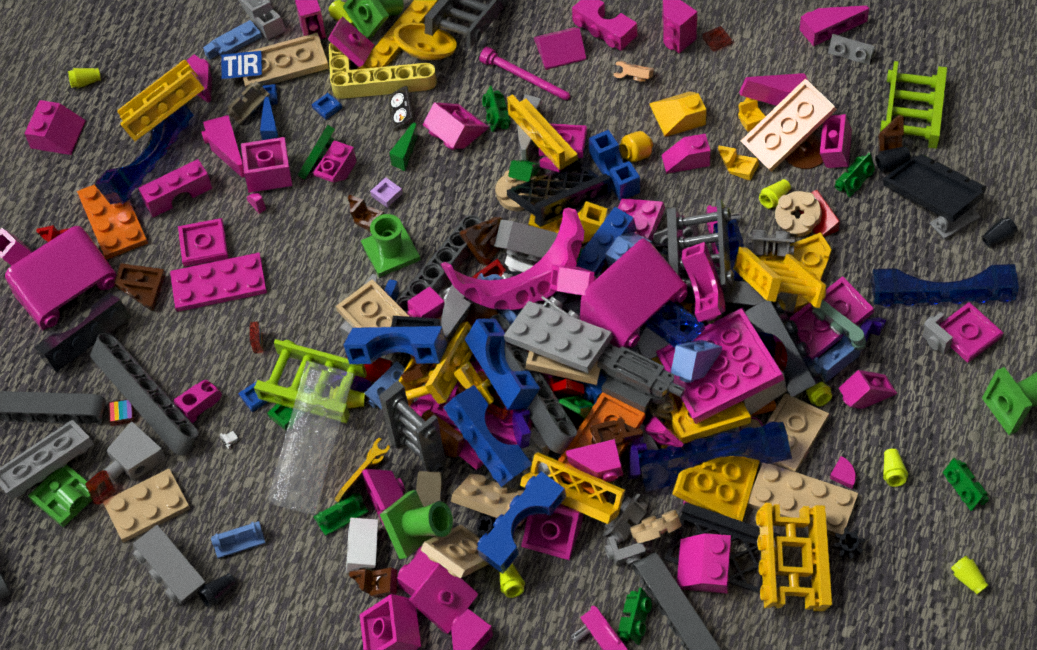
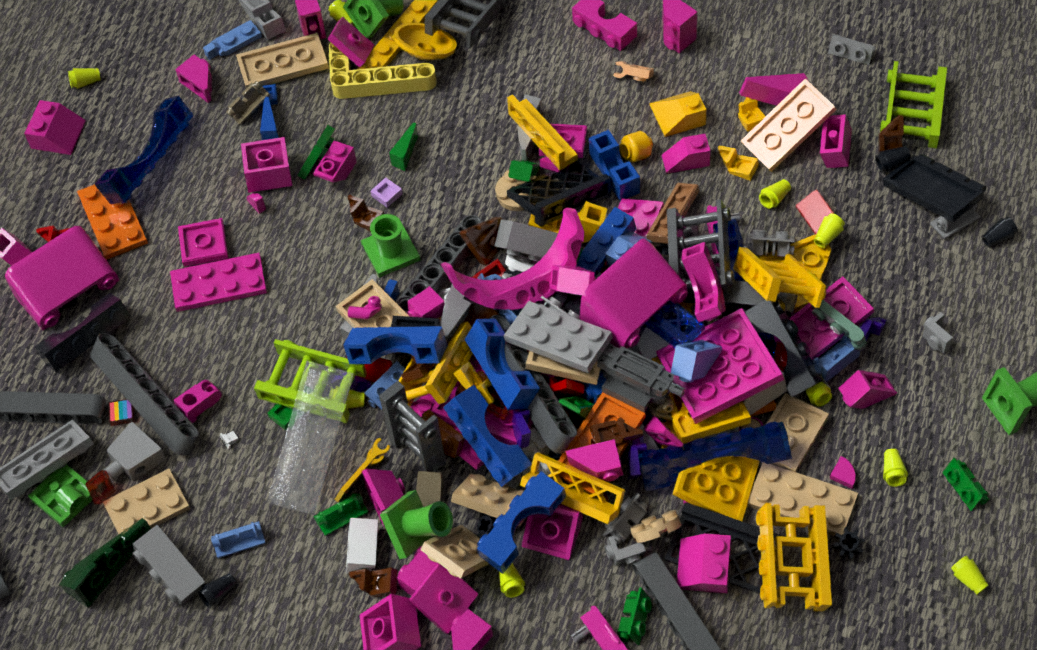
reddish brown wing [114,263,166,311] -> none
yellow fence [117,60,205,141] -> none
dark pink arch [138,159,212,217] -> none
dark pink slope [202,115,245,177] -> none
blue sticker [221,51,262,79] -> none
blue tile [238,381,268,412] -> none
clear red tile [249,321,263,353] -> none
blue tile [311,93,342,120] -> none
slope [387,86,414,131] -> none
dark pink slope [423,102,489,150] -> none
dark pink piece [479,46,570,100] -> none
green hinge [482,86,511,132] -> none
dark pink slope [534,27,586,70] -> none
clear red tile [702,26,732,52] -> none
tan plate [775,191,822,237] -> none
reddish brown piece [785,134,823,169] -> none
dark pink slope [799,5,869,46] -> none
green hinge [835,153,875,198] -> none
clear blue arch [871,264,1019,307] -> none
dark pink plate [939,302,1003,363] -> none
none -> dark green wedge [59,518,151,608]
none -> dark pink arm [348,296,382,319]
none -> medium nougat tile [646,183,699,243]
none -> neon yellow cone [814,213,845,248]

